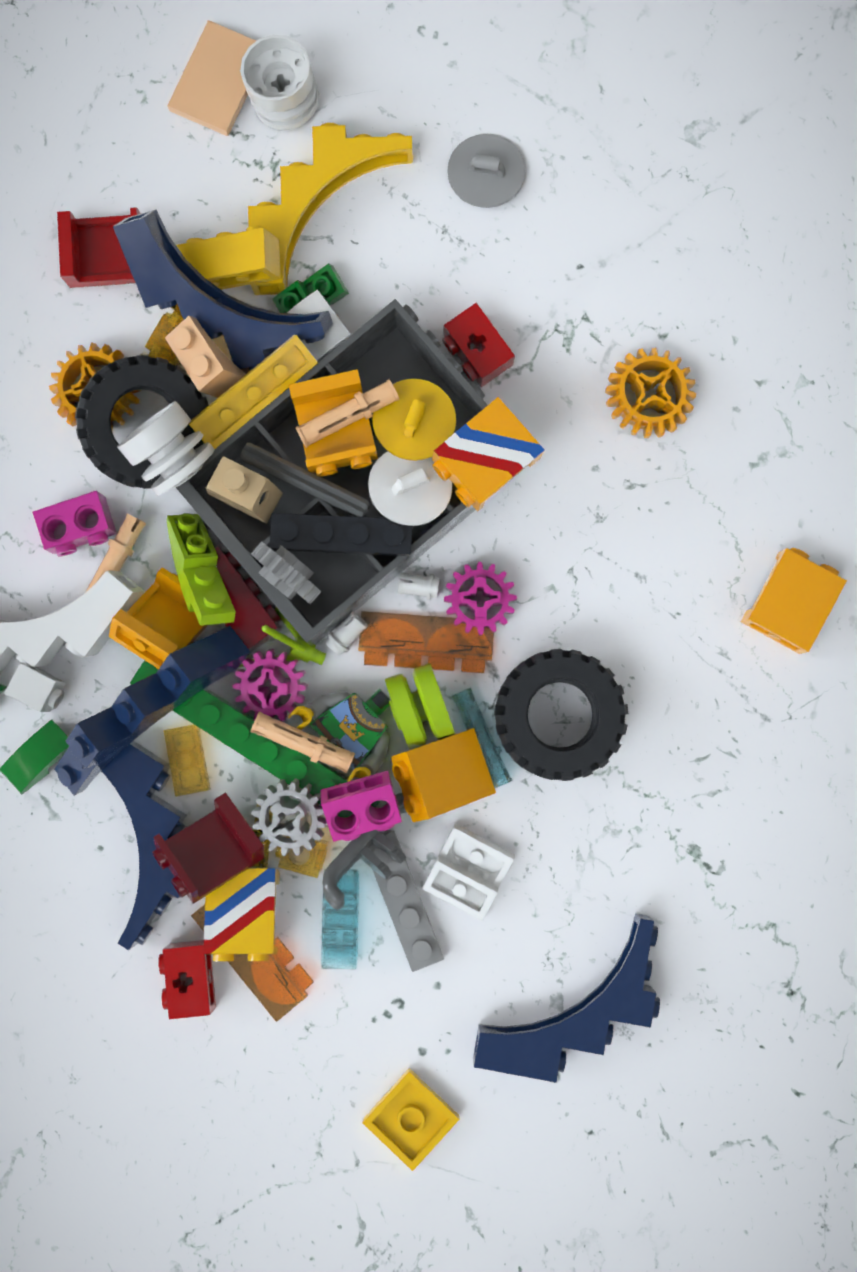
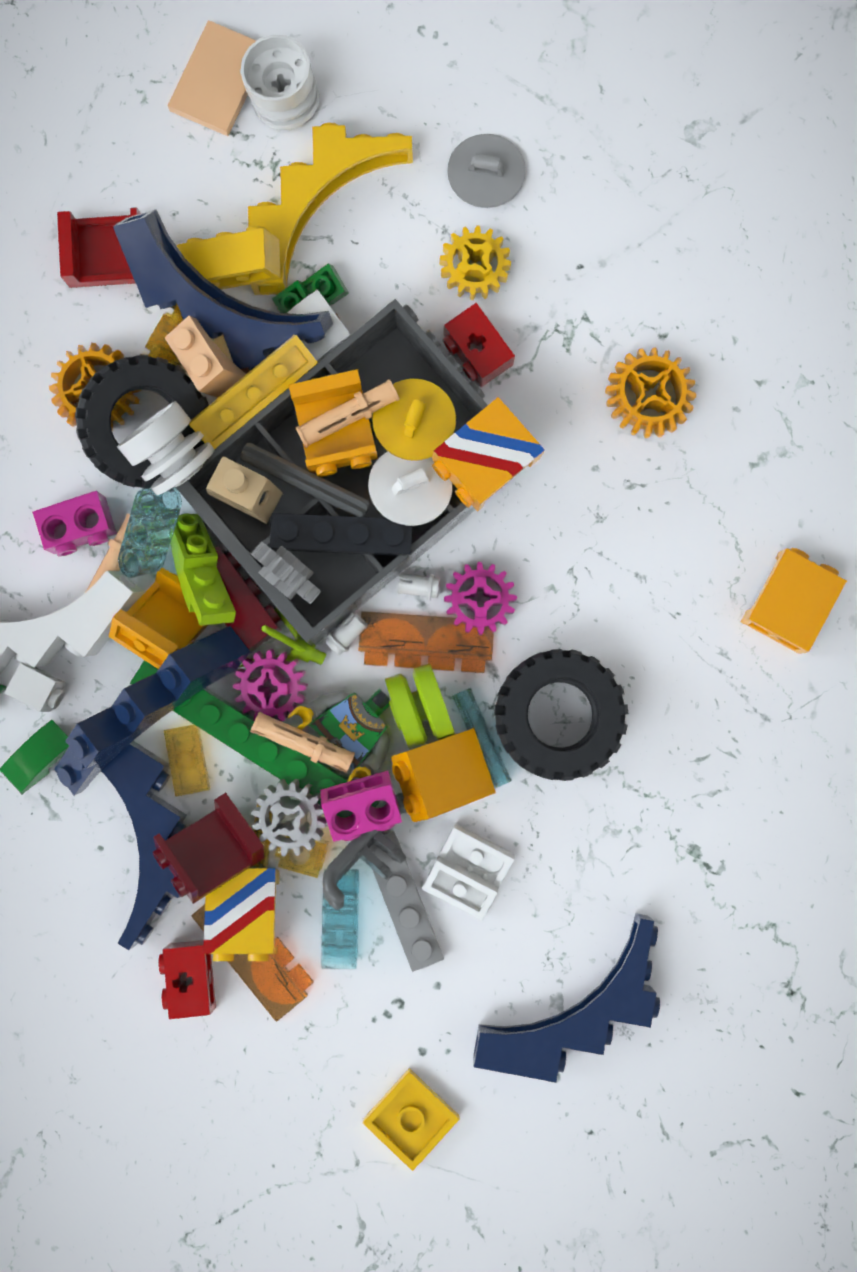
none -> clear light blue beam [118,487,182,578]
none -> yellow gear [439,225,511,301]

